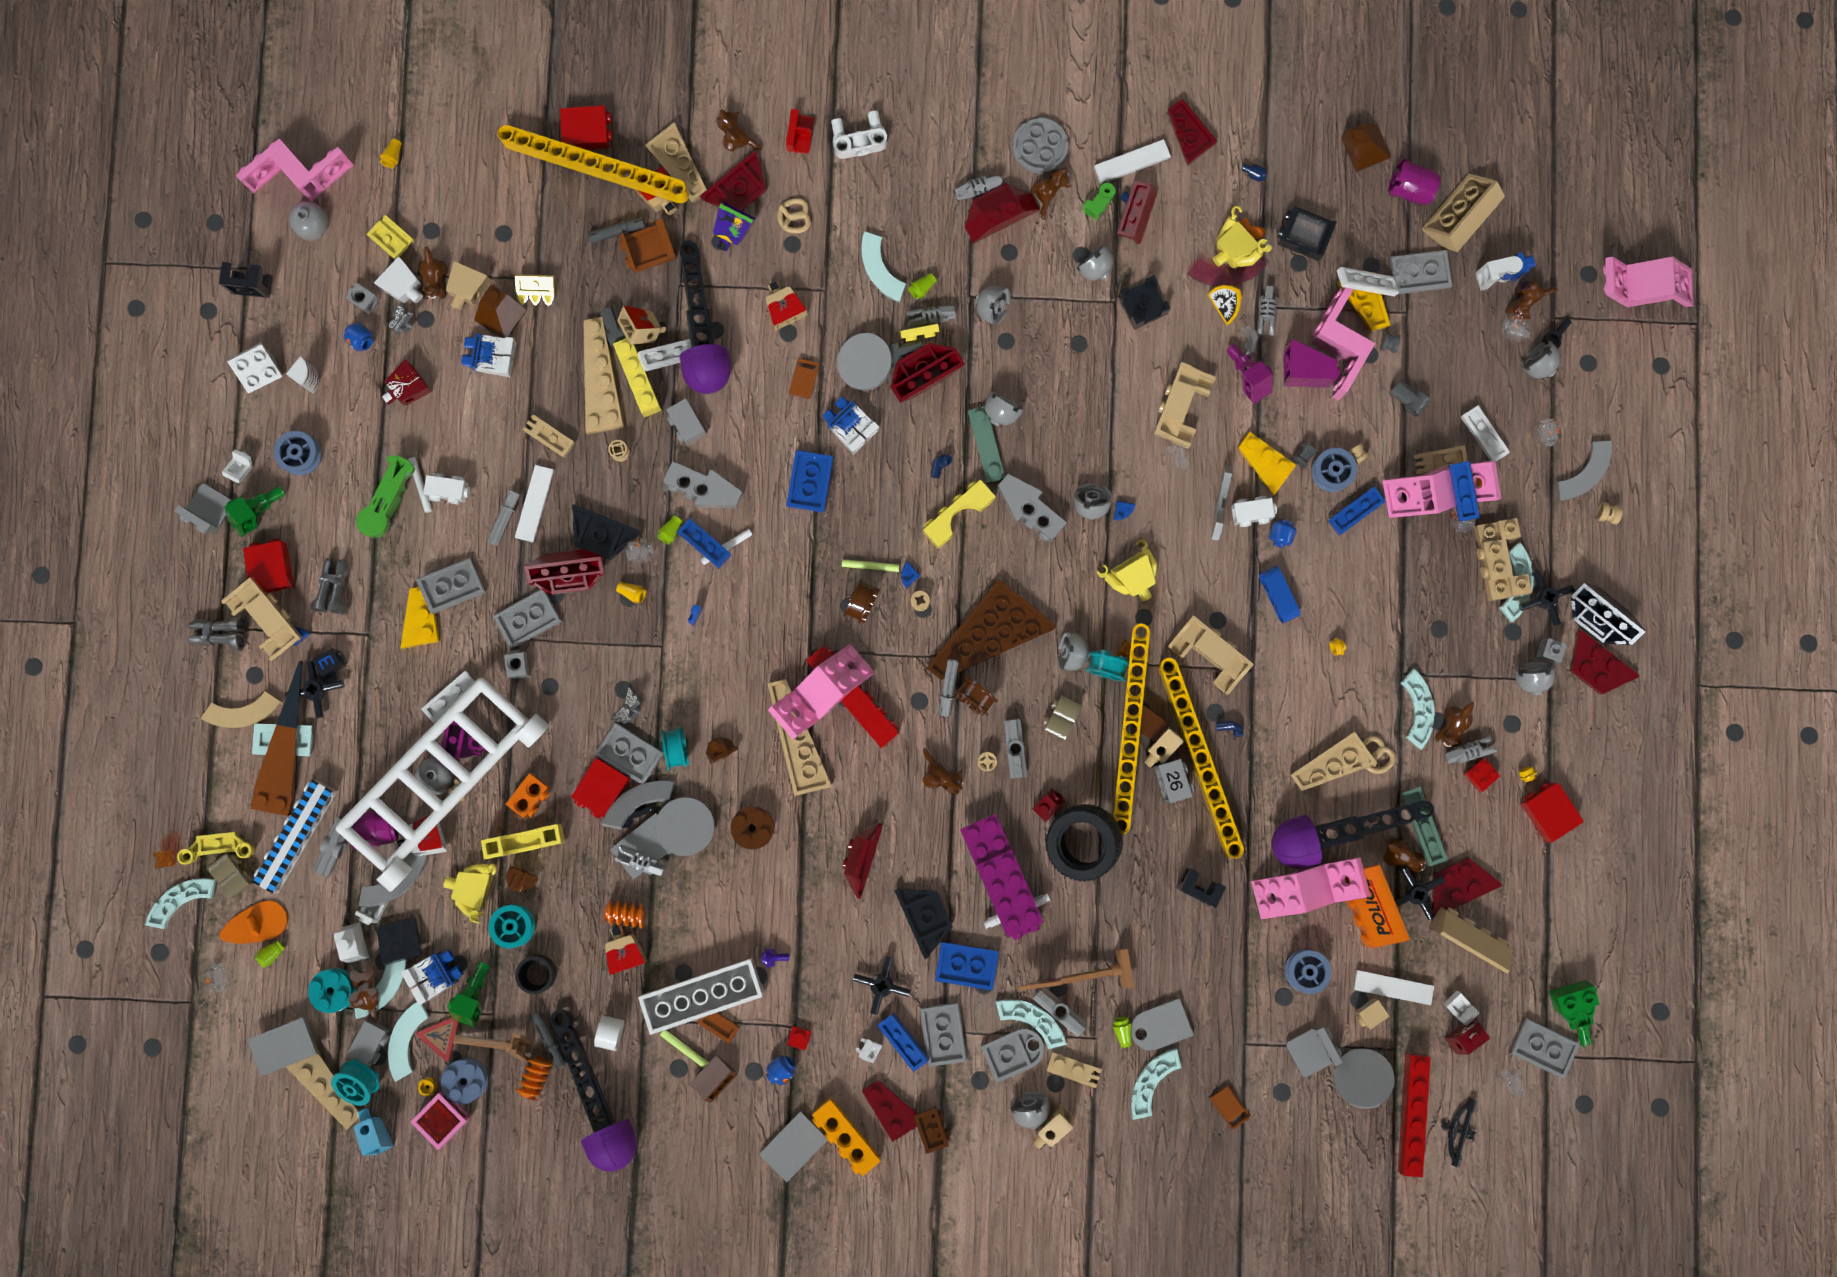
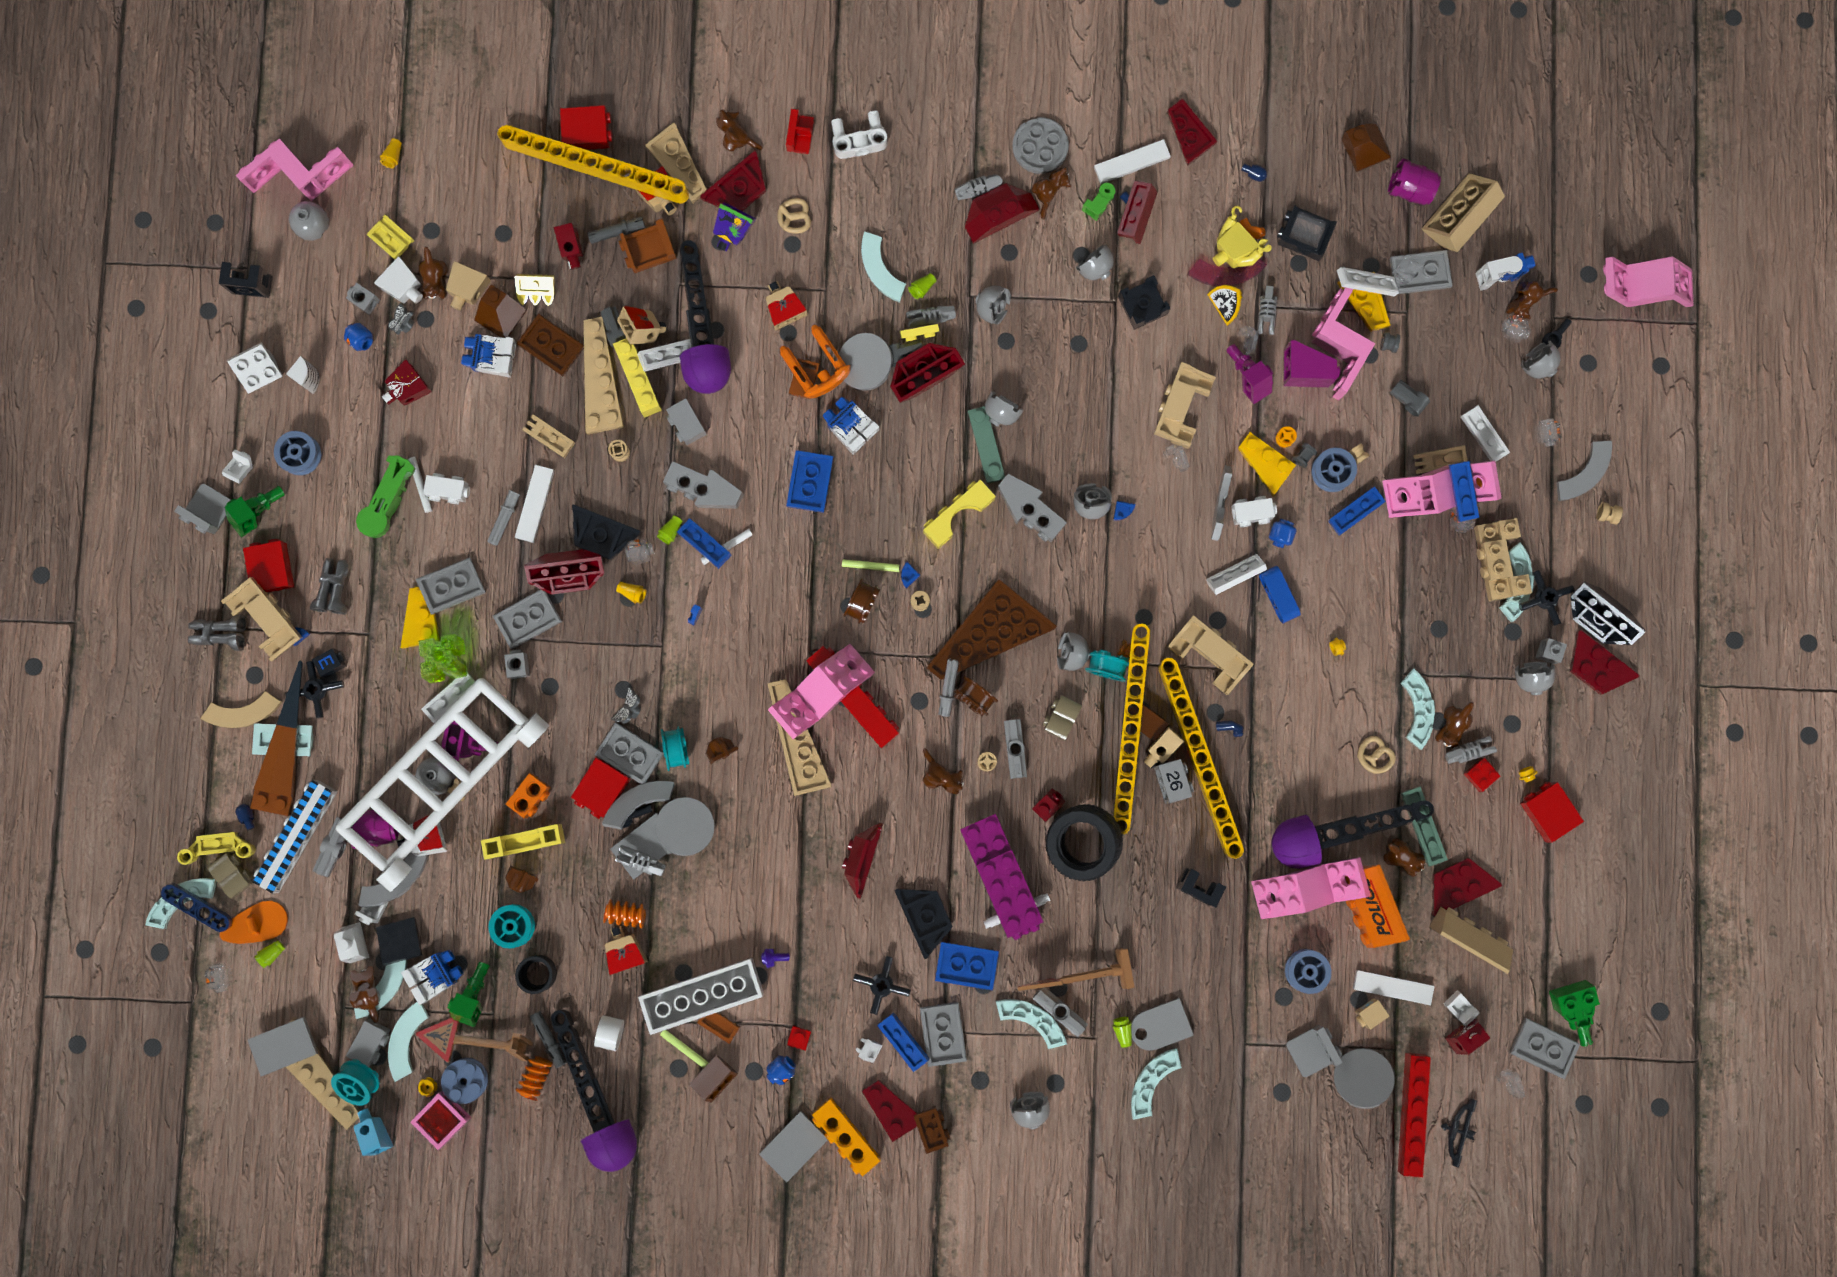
clear orange wheel [153,850,175,869] -> none
teal wheel [308,968,355,1013] -> none
light yellow torso [444,863,497,924] -> none
reddish brown wheel [731,807,774,849] -> none
dark blue arm [930,454,953,479] -> none
light grey tile [981,1028,1044,1083] -> none
tan torso [1033,1104,1075,1150] -> none
tan hinge [1046,1052,1102,1088] -> none
light yellow torso [1097,540,1157,601] -> none
dark orange piece [1210,1084,1251,1130] -> none
tan wing [1290,732,1377,791] -> none
black bar [1394,866,1445,919] -> none
none -> dark blue beam [161,883,232,932]
none -> dark blue cylinder [235,804,255,830]
none -> clear neon green brick [419,634,467,683]
none -> reddish brown tile [516,313,584,377]
none -> dark red torso [553,223,583,270]
none -> orange piece [780,325,851,399]
none -> white plate [1206,554,1267,595]
none -> light orange wheel [1275,426,1297,448]

